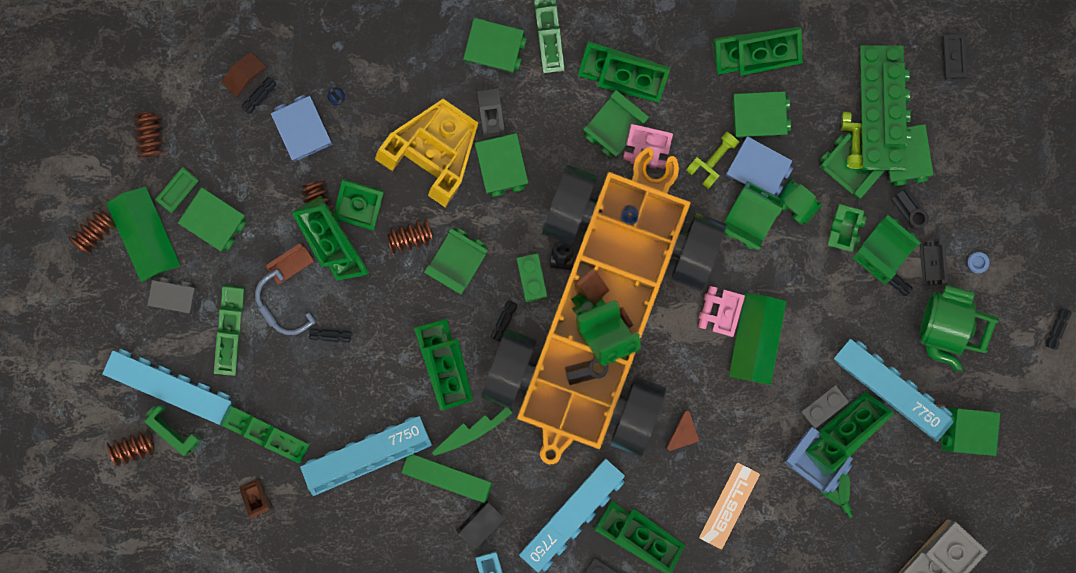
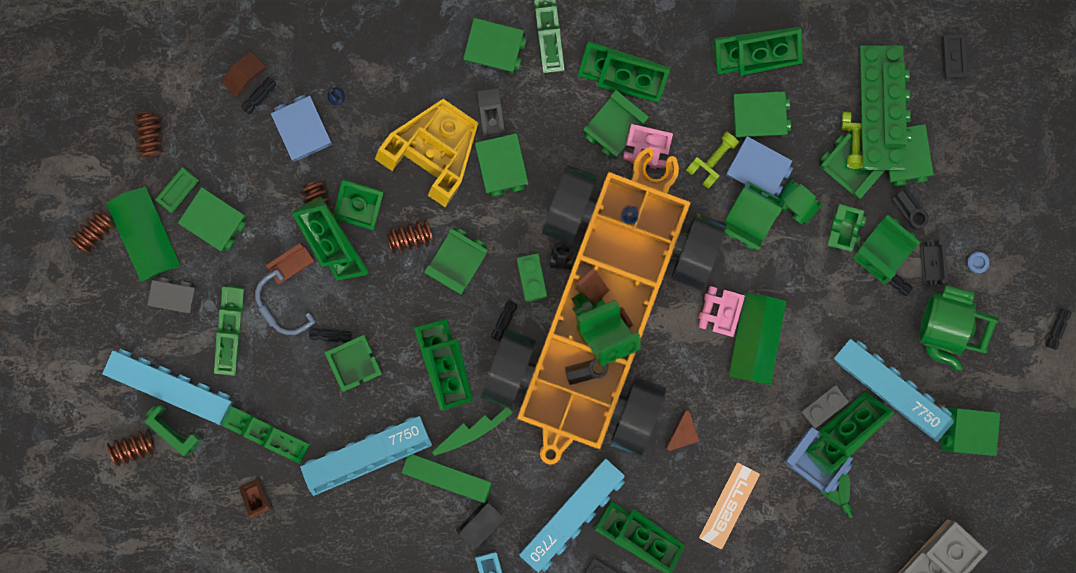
none -> green piece [325,335,383,392]

